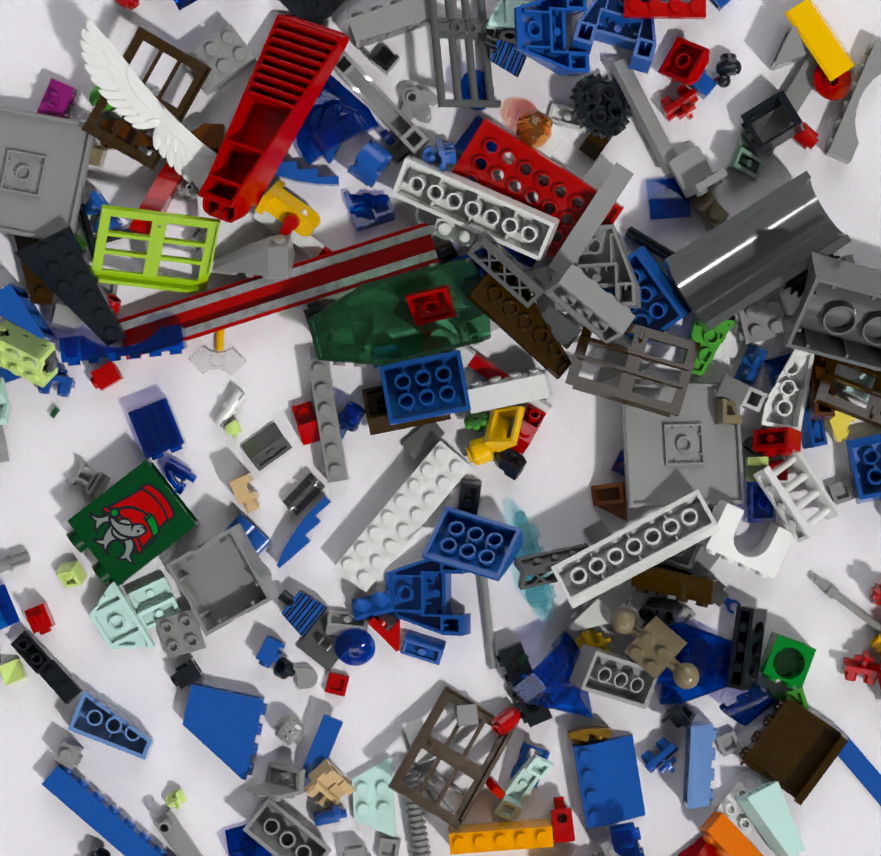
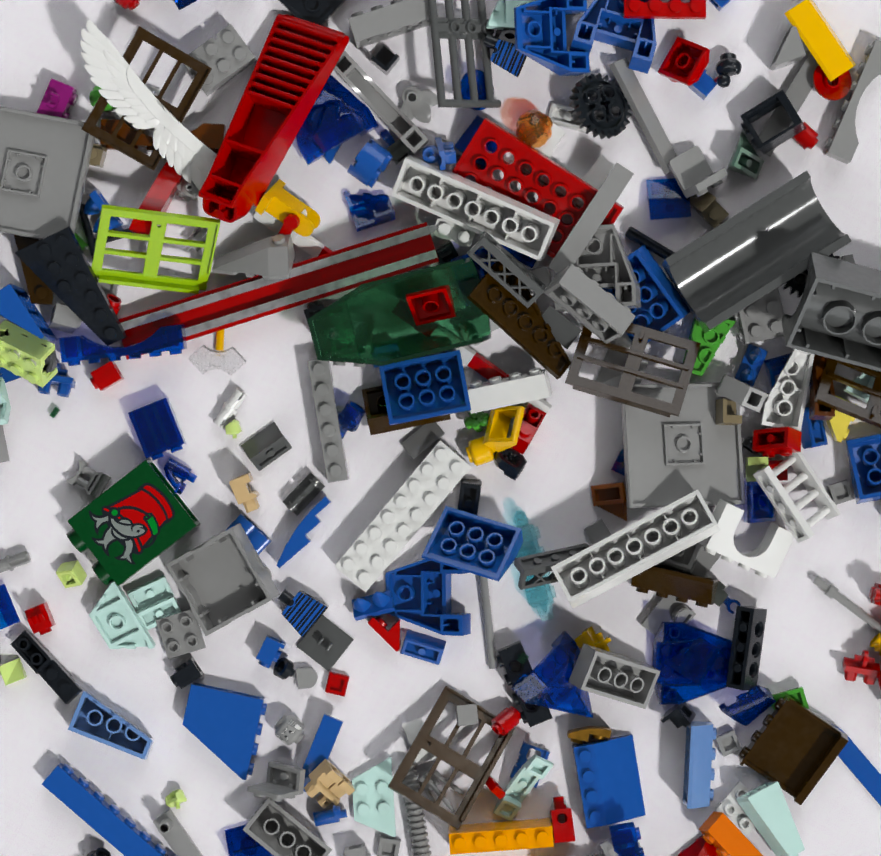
light grey brick [52,738,84,769] -> none
blue slope [274,161,340,186] -> none
red slope [292,401,321,445] -> none
light grey slope [326,609,368,638] -> none
clear blue dish [335,628,375,666] -> none
white arch [568,597,645,631] -> none
dark brown tile [578,131,612,161] -> none
dark tan brick [611,608,700,689] -> none
black beam [639,597,683,625] -> none
blue hips [641,737,679,774] -> none
red hips [660,84,699,121] -> none
green brick [759,631,816,689] -> none

